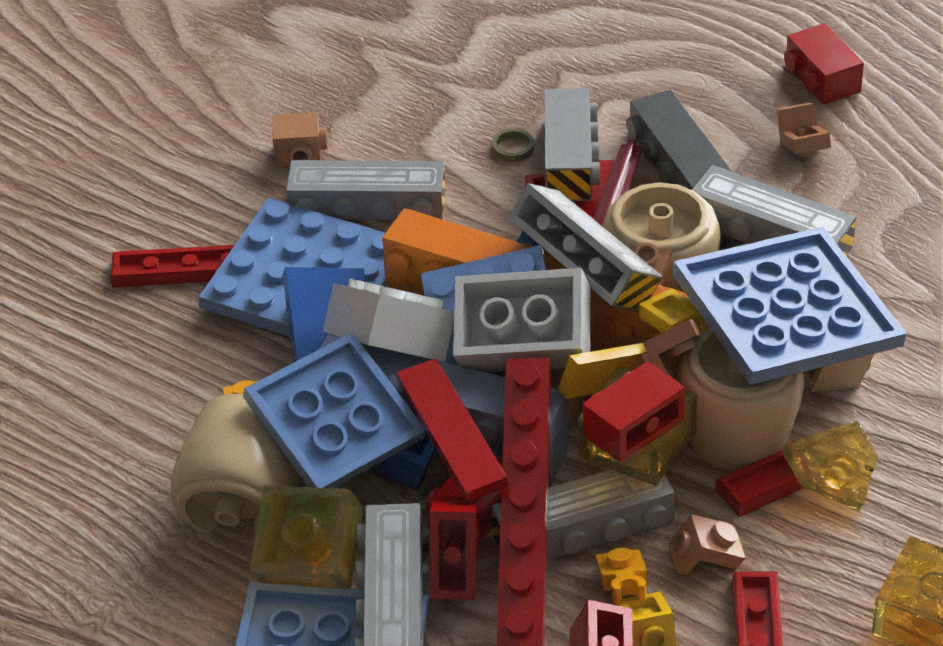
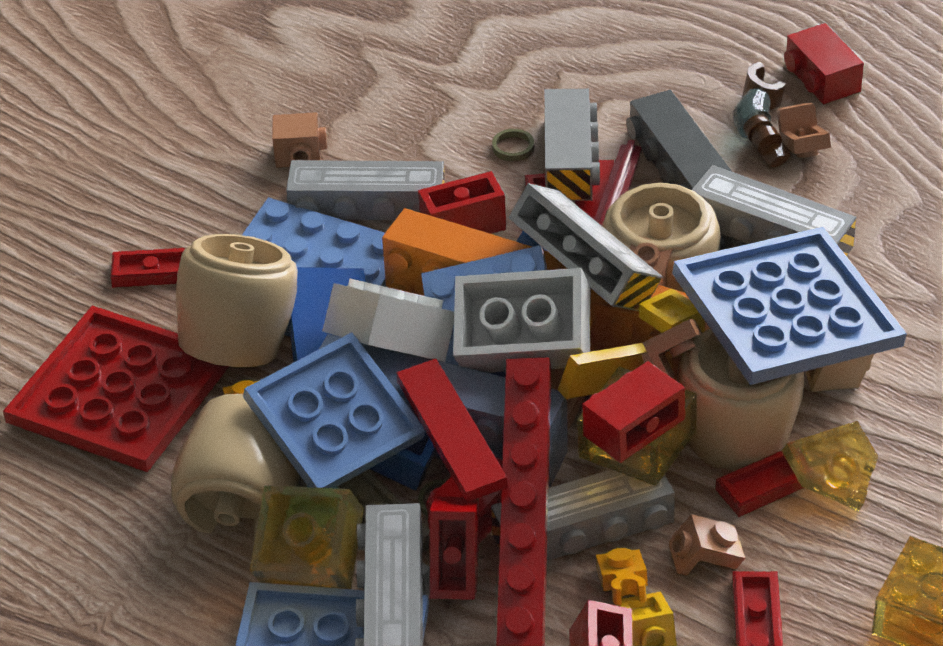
none -> red plate [3,305,229,472]
none -> tan piece [176,234,298,367]
none -> red brick [418,171,506,234]
none -> reddish brown piece [733,62,791,167]

